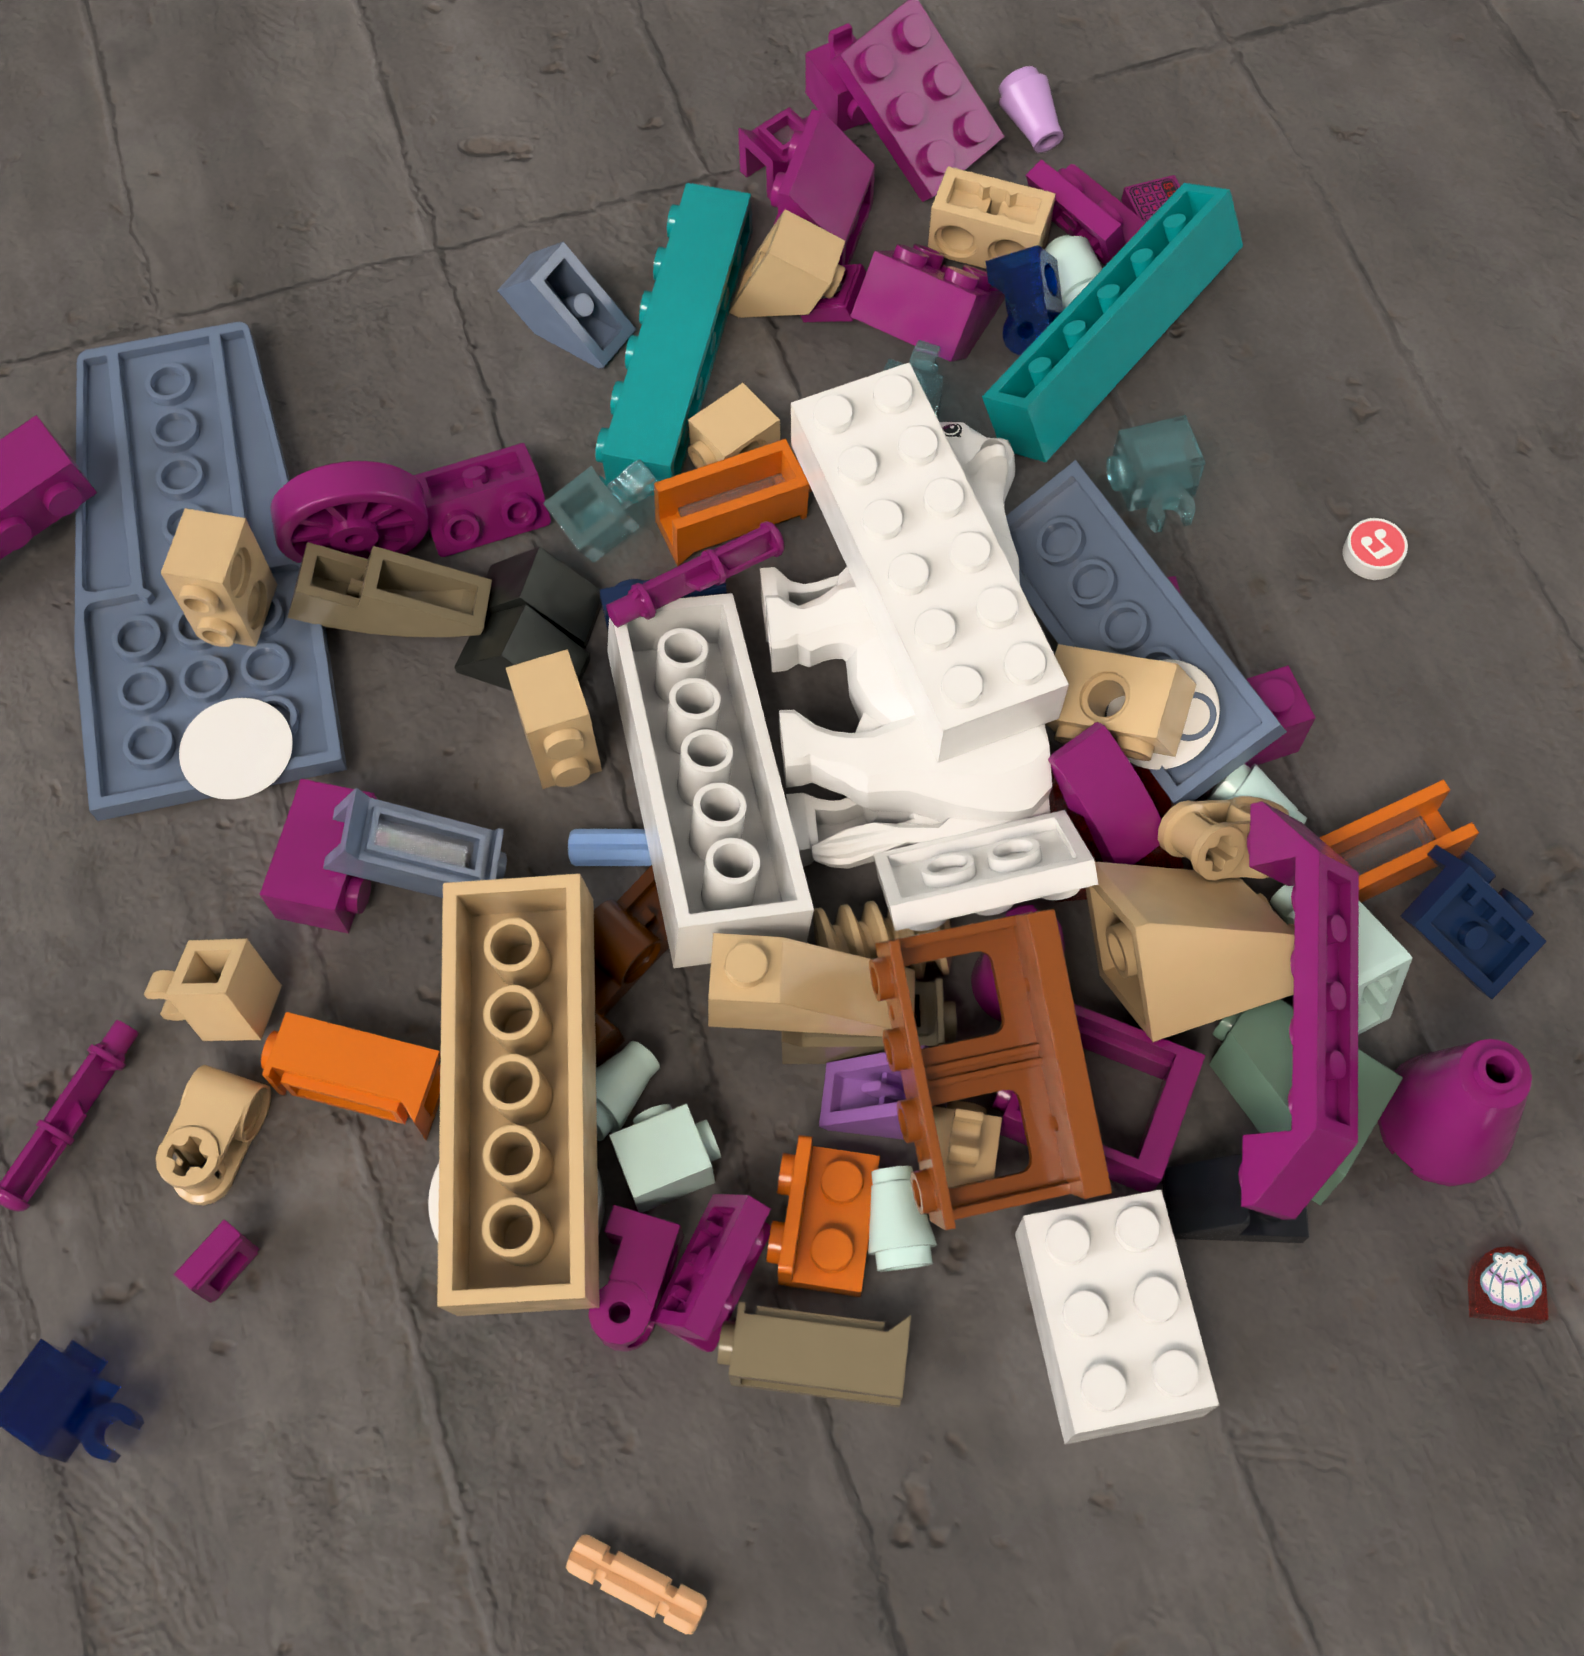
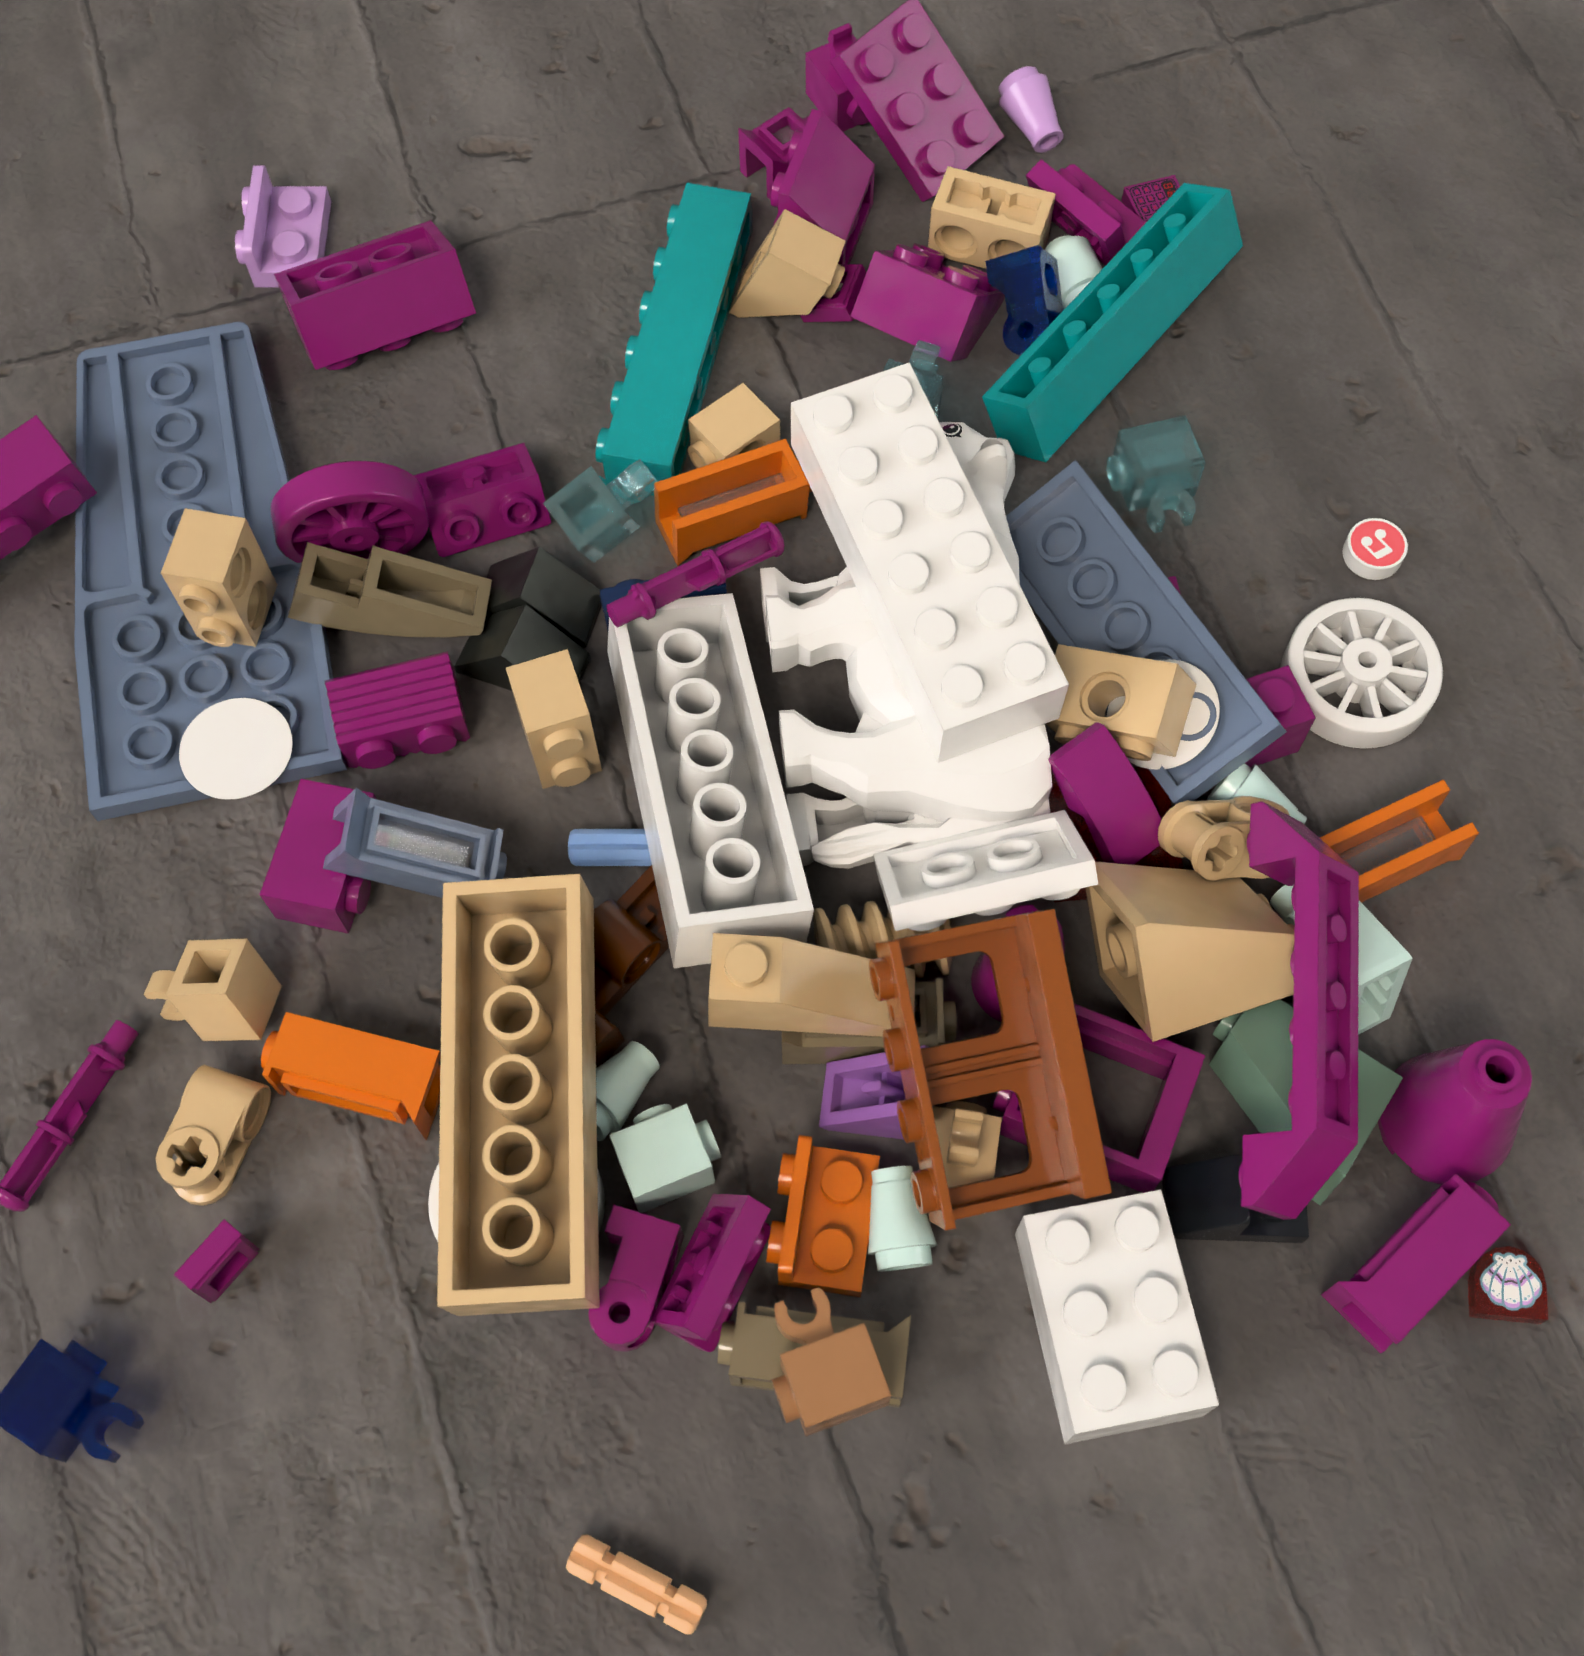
sand blue slope [497,241,636,368] -> none
dark blue bracket [1400,845,1547,1000] -> none
none -> lavender bracket [235,165,331,287]
none -> magenta slope [274,220,476,370]
none -> magenta brick [325,651,470,769]
none -> medium nougat brick [771,1287,891,1437]
none -> white wheel [1280,598,1443,748]
none -> magenta window [1321,1174,1511,1354]

